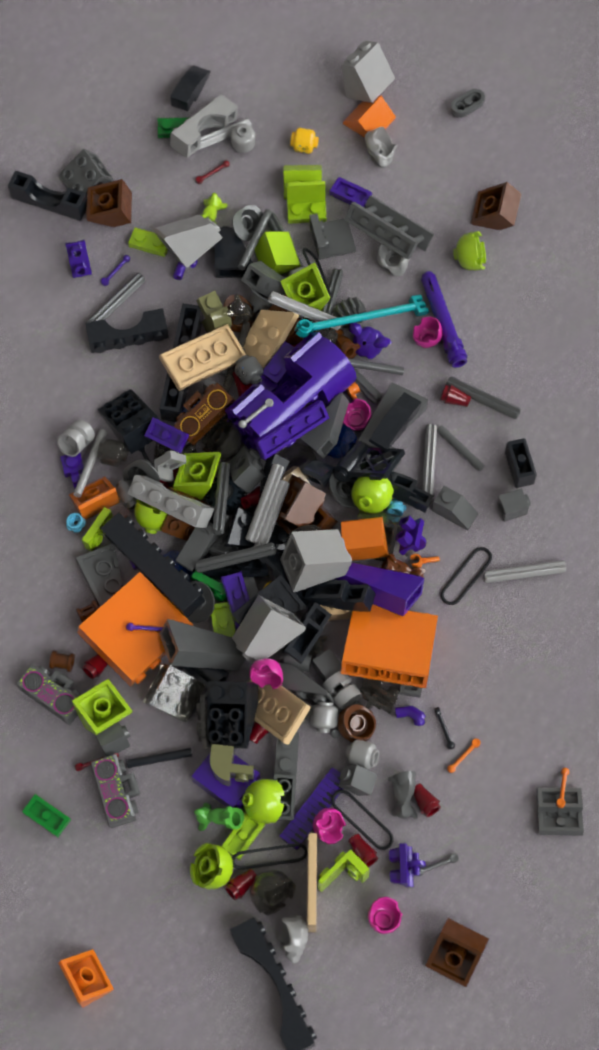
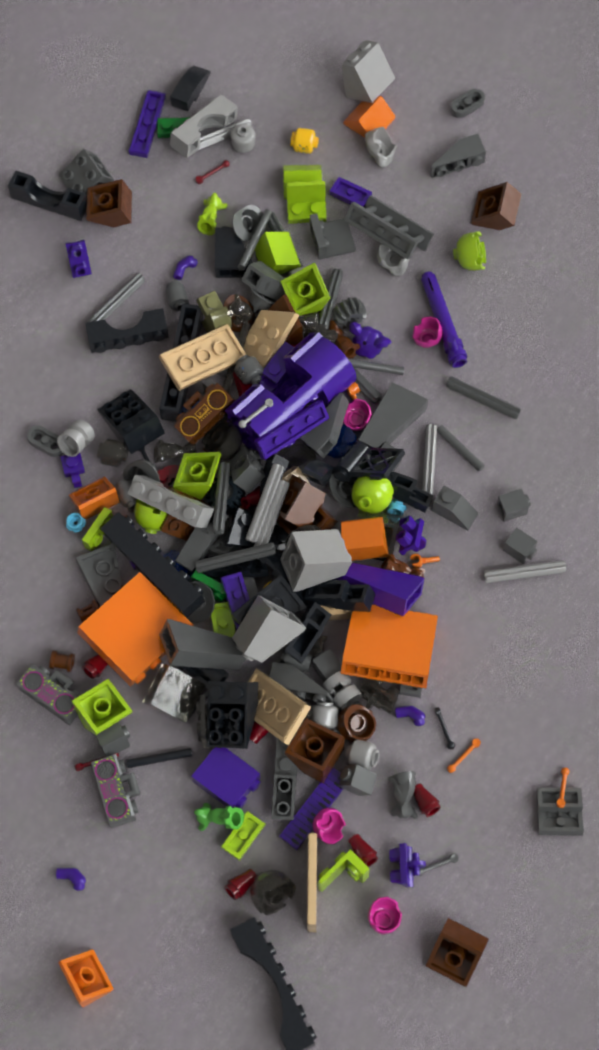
green plate [22,794,71,838] -> none
light grey bar [73,429,107,498] -> none
dark purple hinge [101,255,130,286] -> none
dark purple hinge [126,623,163,631] -> none
lime plate [128,227,168,257] -> none
dark purple plate [144,417,189,453] -> none
light grey slope [153,215,222,268] -> none
light grey bracket [154,451,186,482] -> none
lime cylinder [190,843,233,889] -> none
olive brick [210,744,254,786] -> none
black piece [232,843,308,870] -> none
lime cylinder [242,779,284,824] -> none
dark pink hair [249,658,283,690] -> none
light grey axle [268,291,341,330] -> none
light grey hair [277,915,309,963] -> none
teal hinge [294,295,430,338] -> none
black piece [302,248,332,298] -> none
black piece [331,790,394,850] -> none
black slope [369,392,422,452] -> none
dark red cone [440,385,471,407] -> none
black piece [441,547,492,605] -> none
black brick [504,438,537,488] -> none
none -> dark grey plate [27,426,63,457]
none -> dark purple arm [56,868,86,891]
none -> dark purple tile [129,90,166,158]
none -> dark grey brick [165,280,189,311]
none -> reddish brown slope [285,718,345,783]
none -> dark grey slope [430,134,486,178]
none -> dark grey brick [503,527,538,564]

